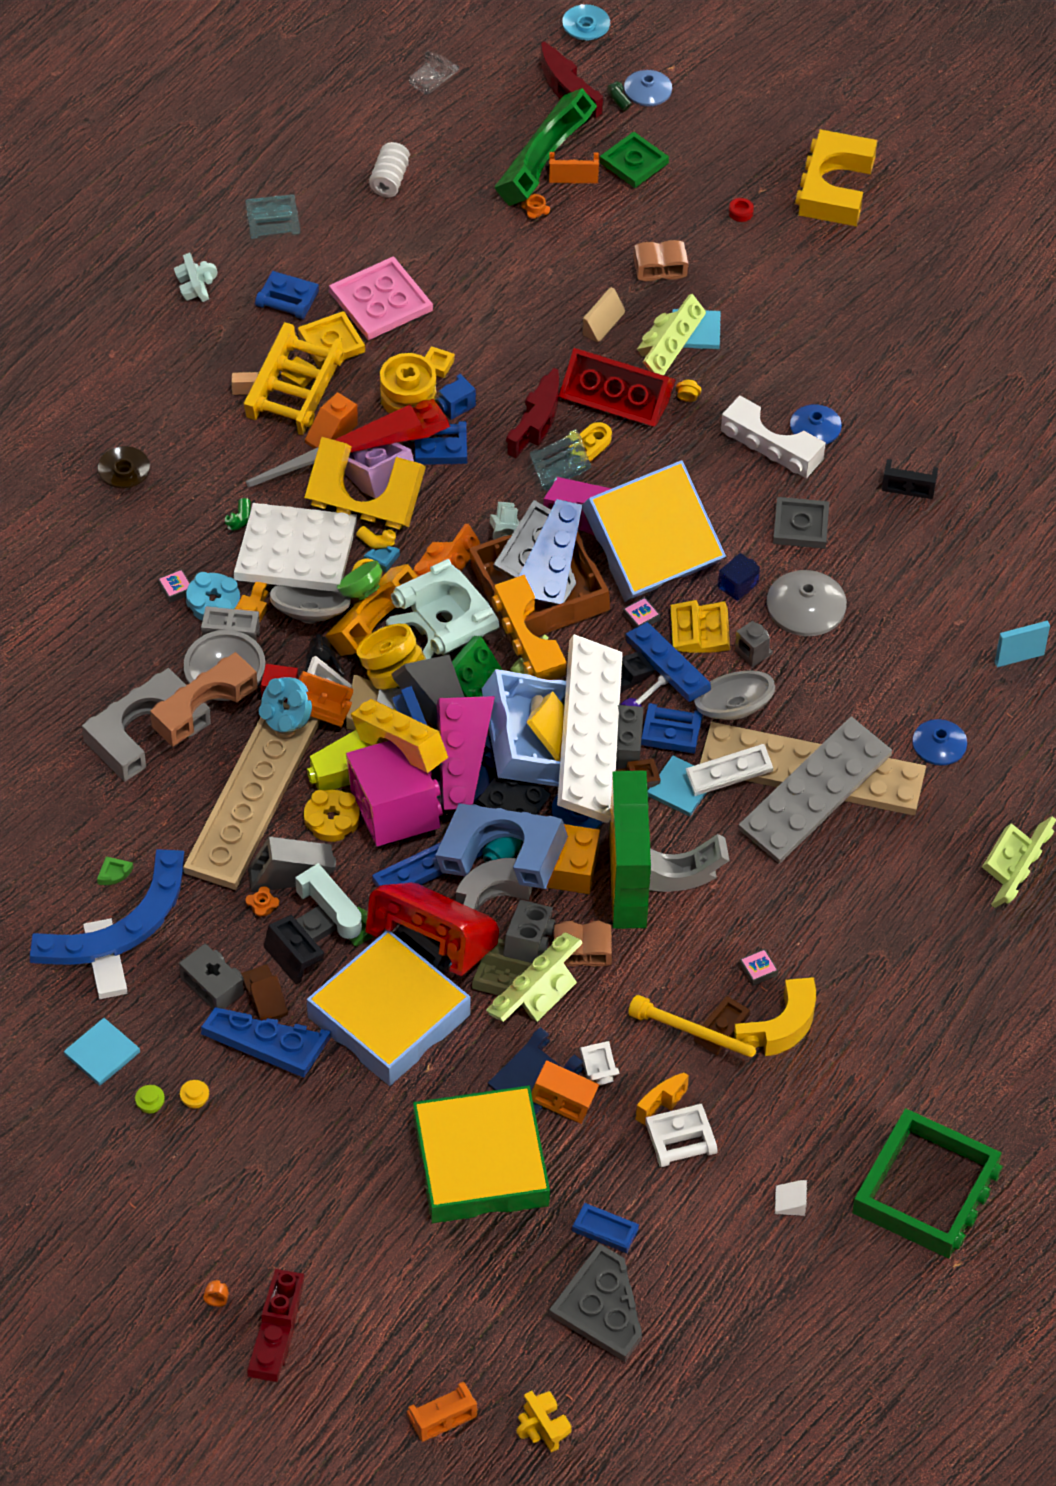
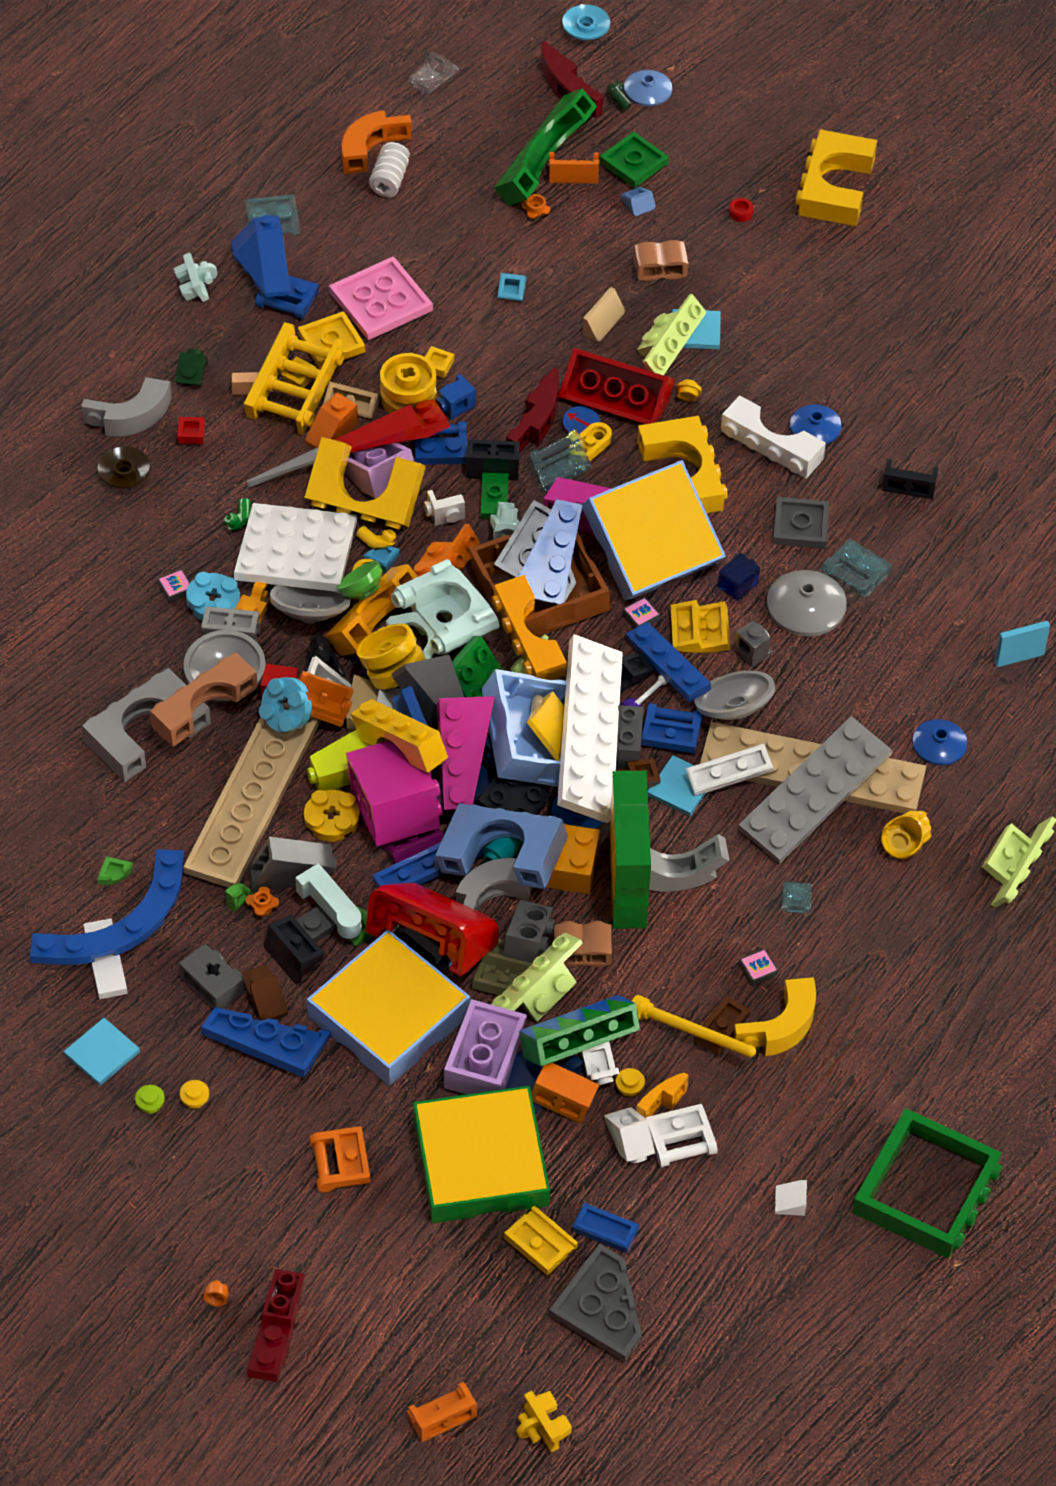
none -> light grey arch [81,377,172,436]
none -> dark green bracket [175,349,208,387]
none -> red plate [177,417,205,444]
none -> bright green tile [225,883,253,912]
none -> blue wedge [231,215,291,297]
none -> orange plate [309,1126,371,1192]
none -> tan slope [323,382,381,419]
none -> orange arch [342,110,412,174]
none -> magenta slope [383,828,444,864]
none -> white bracket [423,490,465,526]
none -> lavender slope [444,999,527,1094]
none -> black hinge [466,439,520,480]
none -> green plate [481,473,509,519]
none -> medium azure slope [497,273,527,301]
none -> yellow plate [504,1205,578,1276]
none -> green brick [519,995,640,1066]
none -> blue piece [562,406,600,437]
none -> white slope [604,1107,655,1163]
none -> yellow plate [616,1068,645,1097]
none -> medium blue slope [620,186,655,216]
none -> yellow arch [637,416,728,513]
none -> clear light blue plate [782,882,812,913]
none -> clear light blue plate [822,539,893,597]
none -> yellow hair [881,811,932,859]

